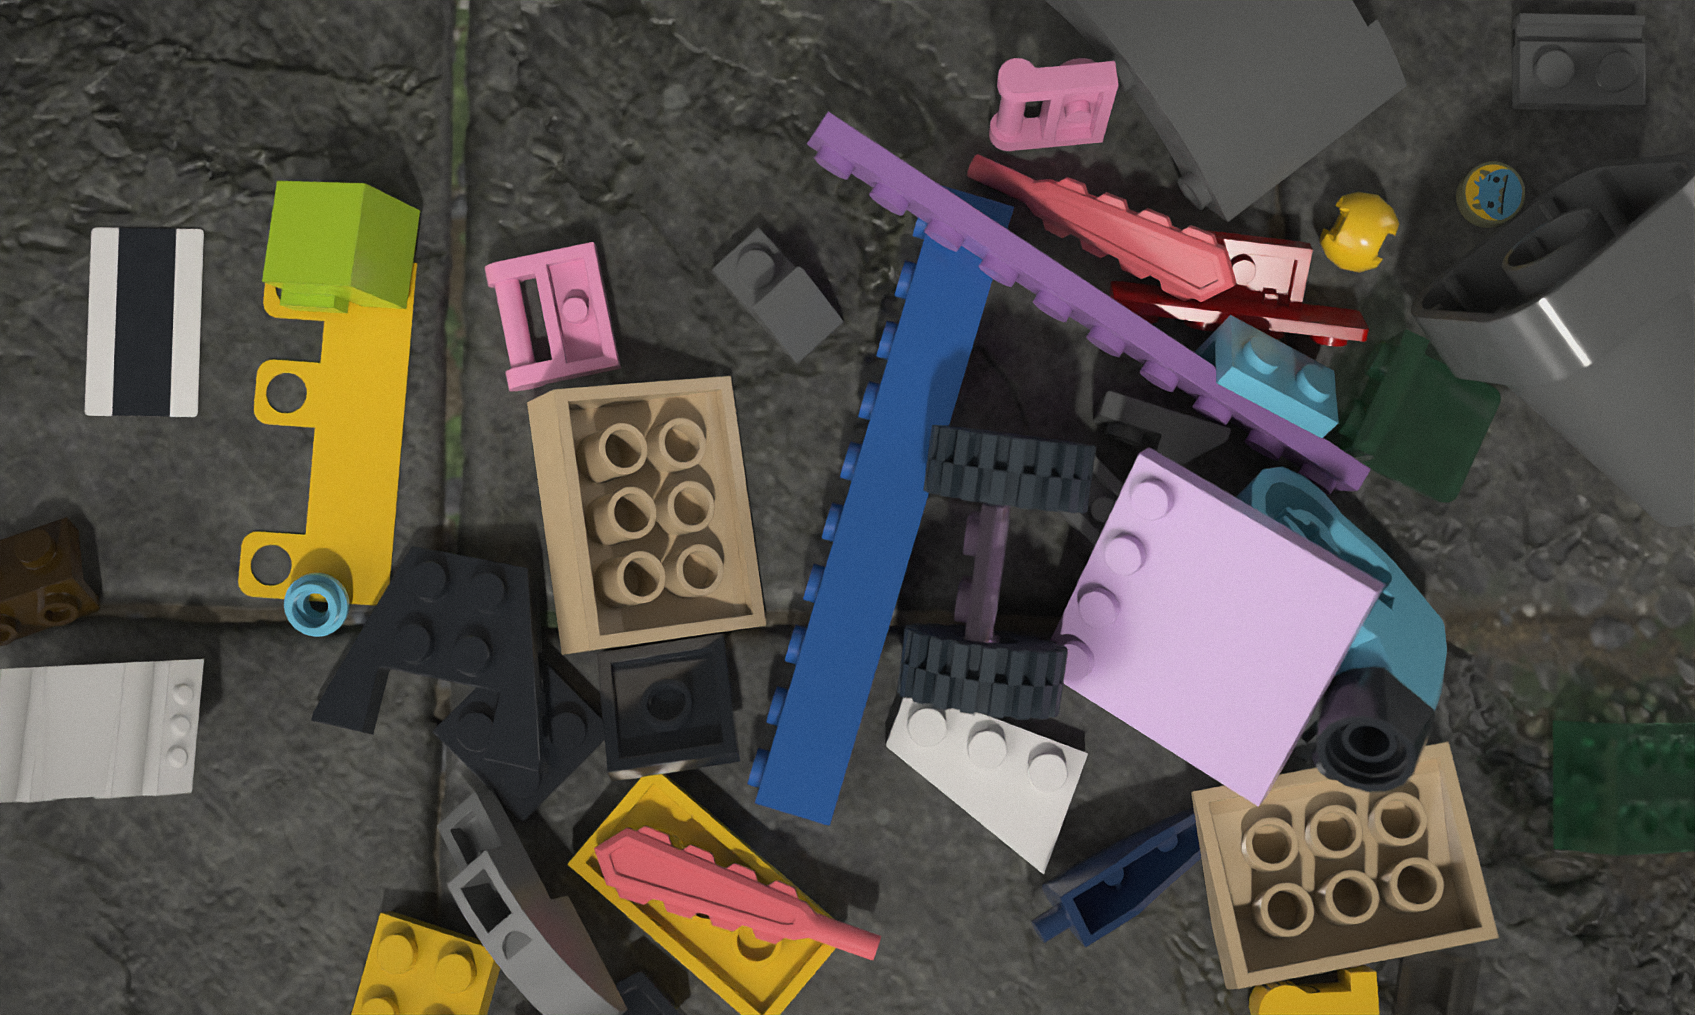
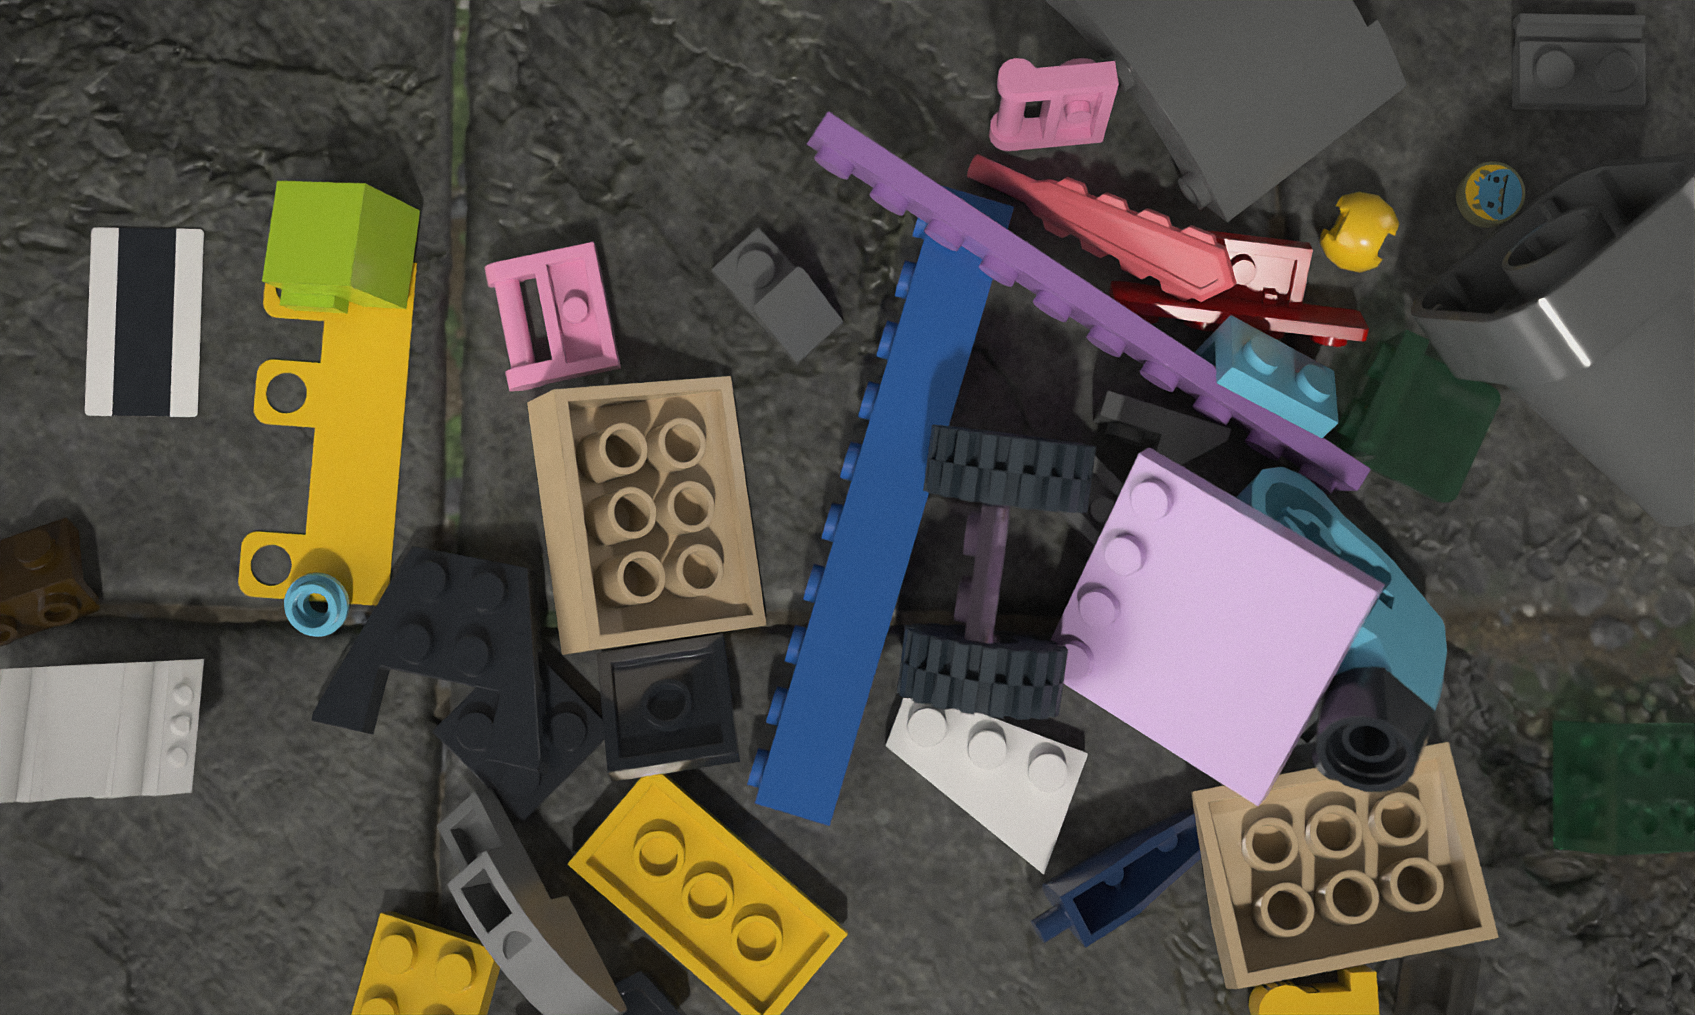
coral sword [594,825,881,961] -> none

